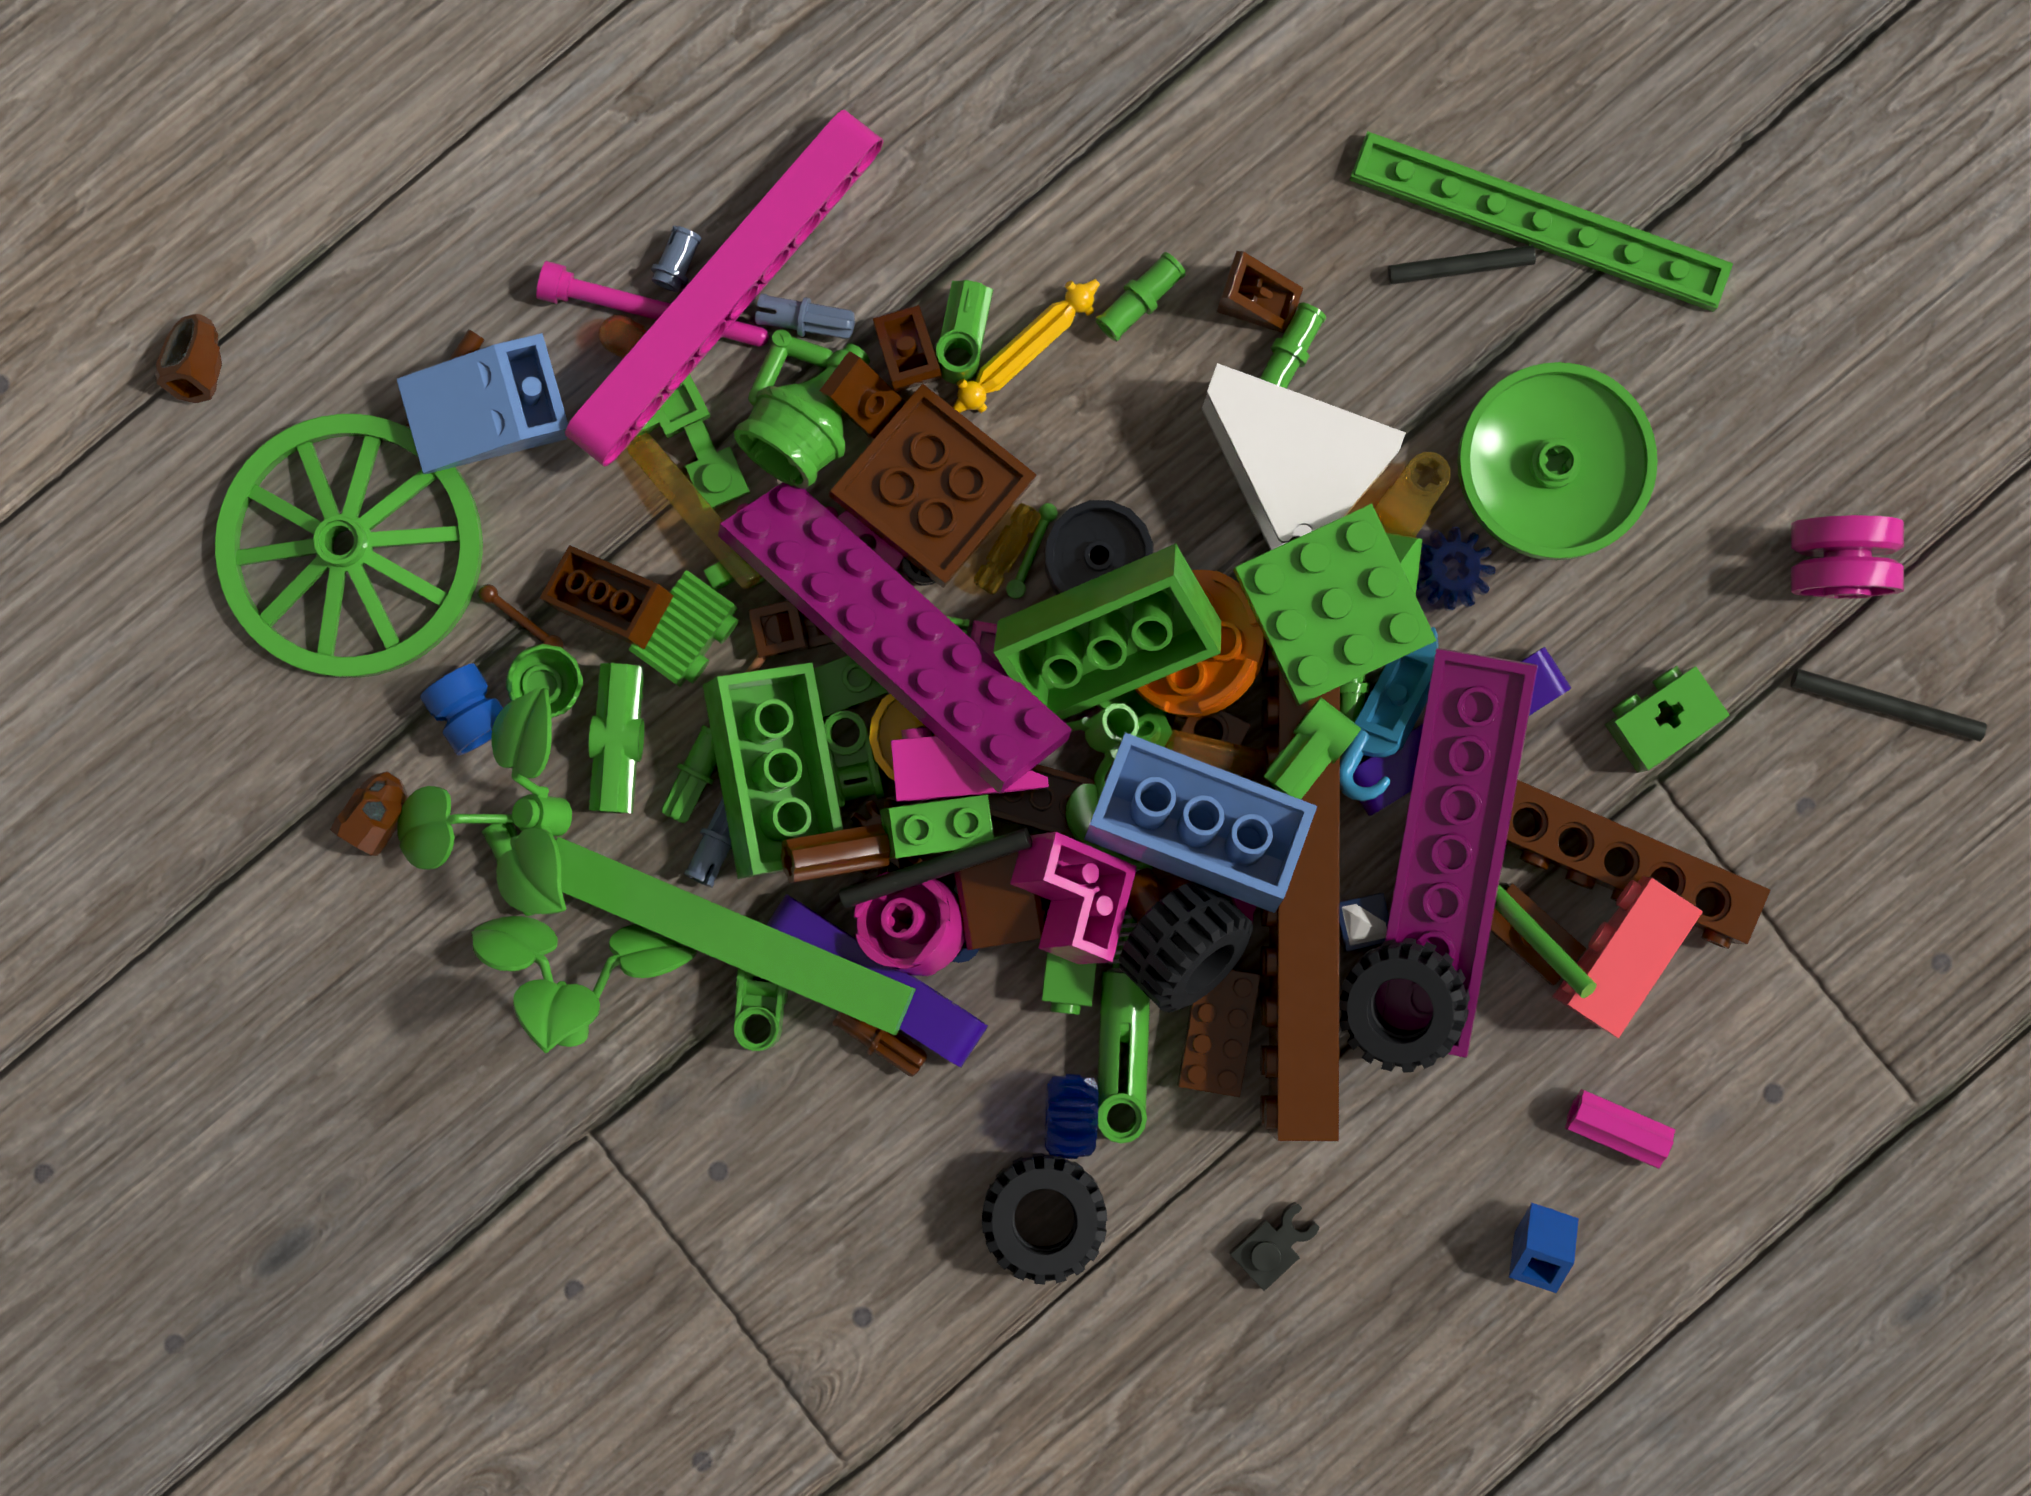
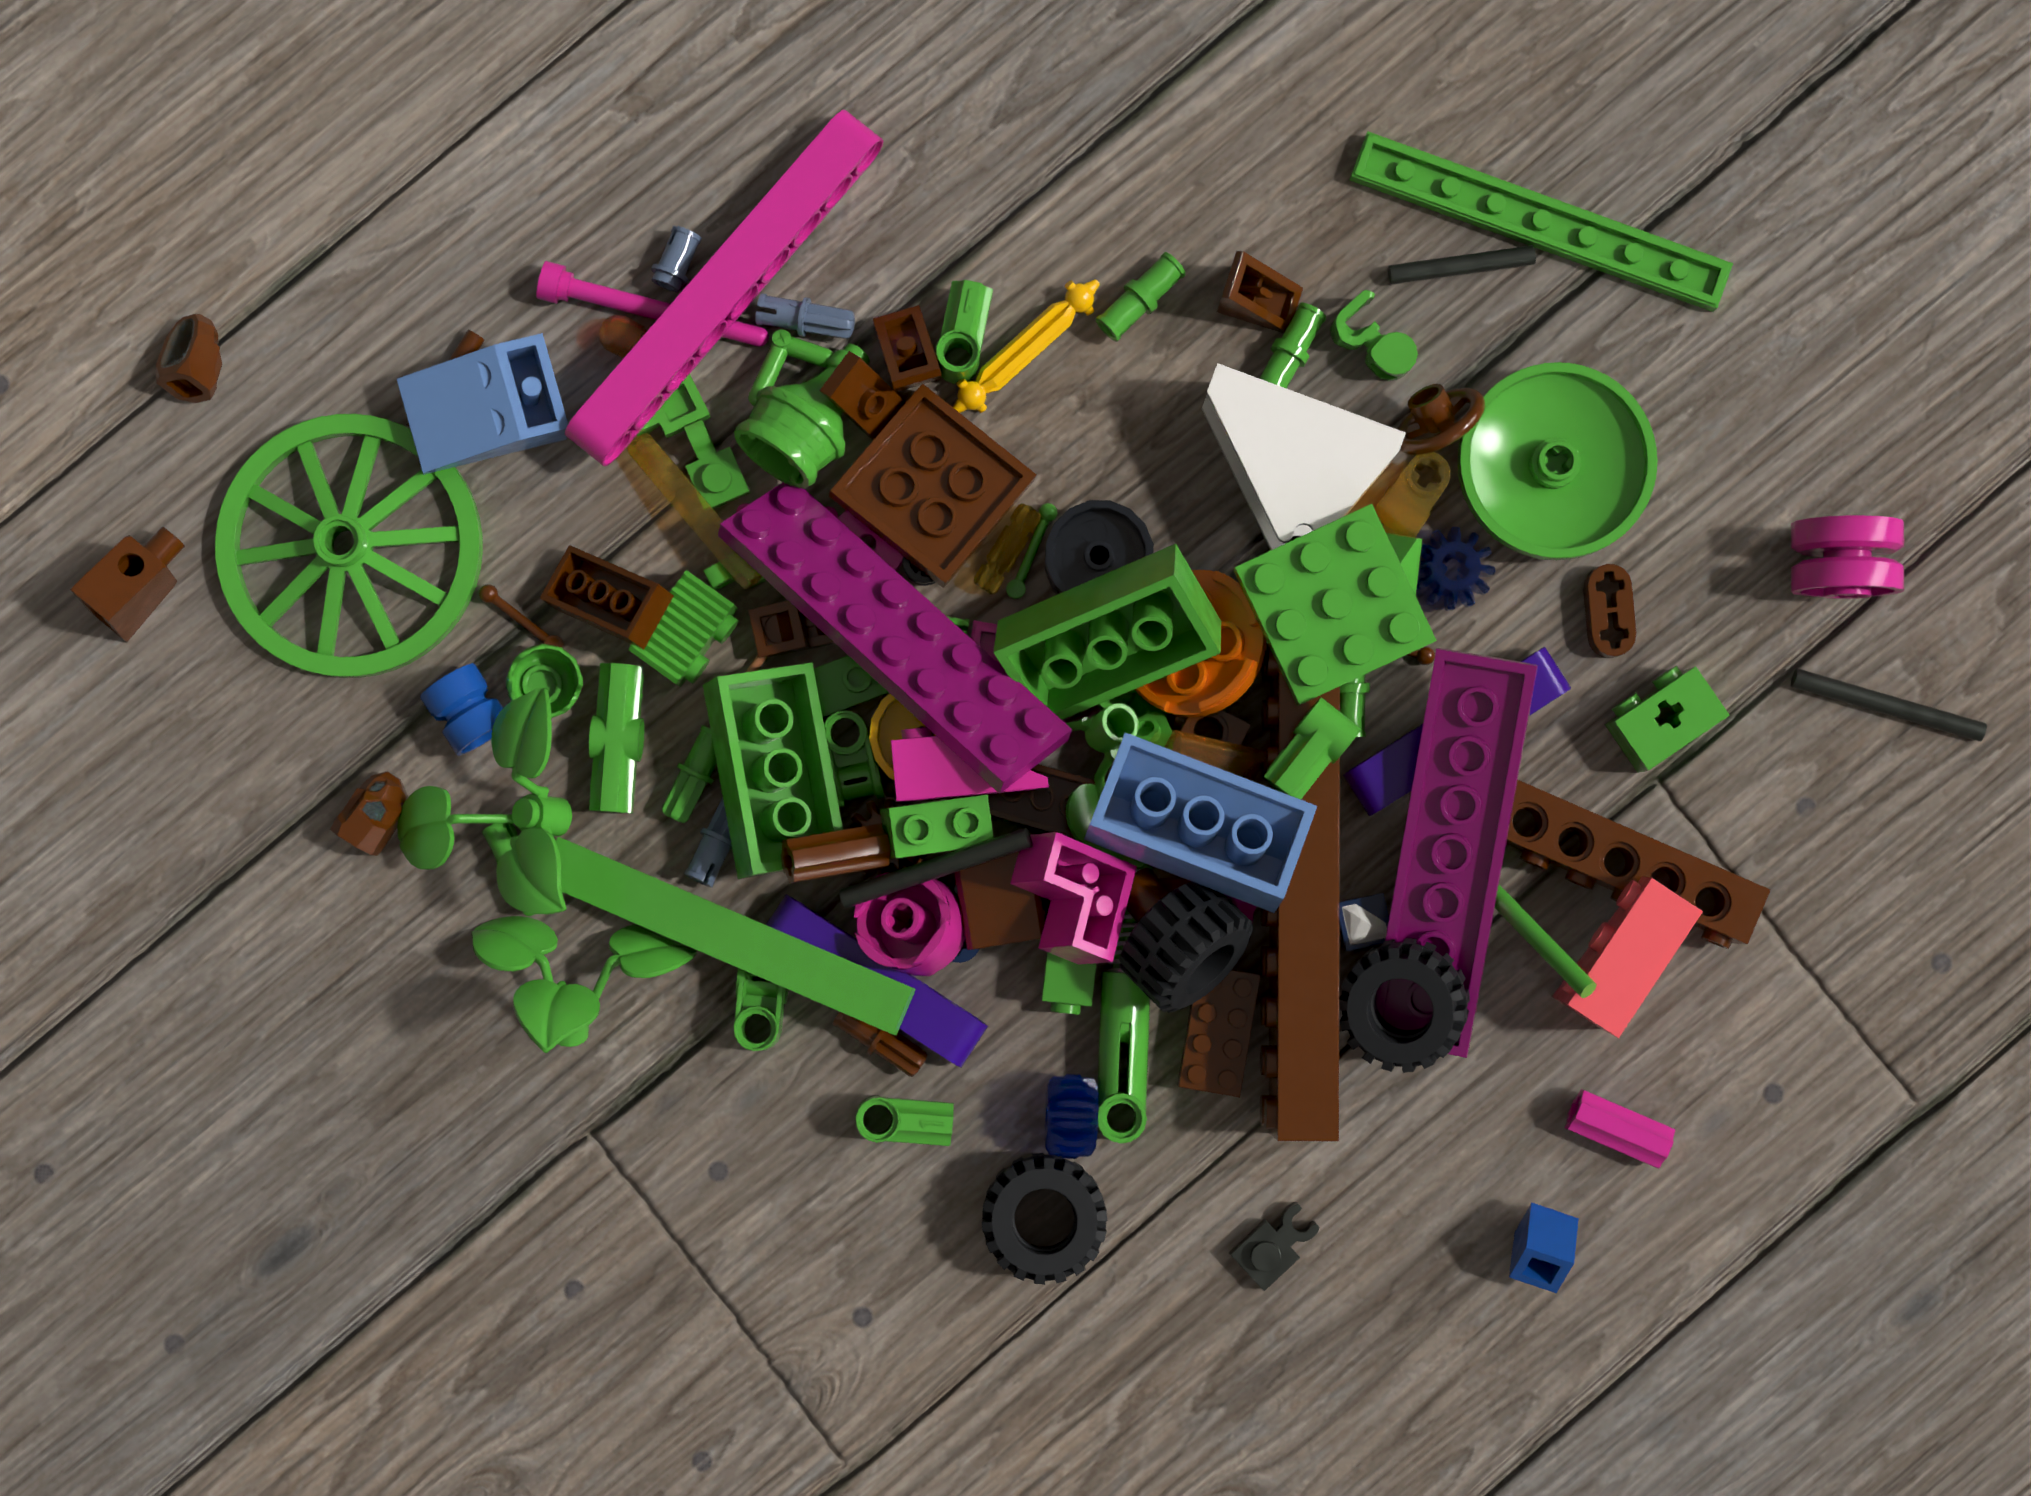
dark azure plate [1340,627,1439,801] -> none
reddish brown plate [1490,883,1586,986] -> none
none -> reddish brown torso [70,526,185,643]
none -> bright green piece [855,1095,954,1146]
none -> bright green leg [1330,290,1418,381]
none -> reddish brown piece [1397,384,1485,455]
none -> reddish brown beam [1583,564,1636,658]

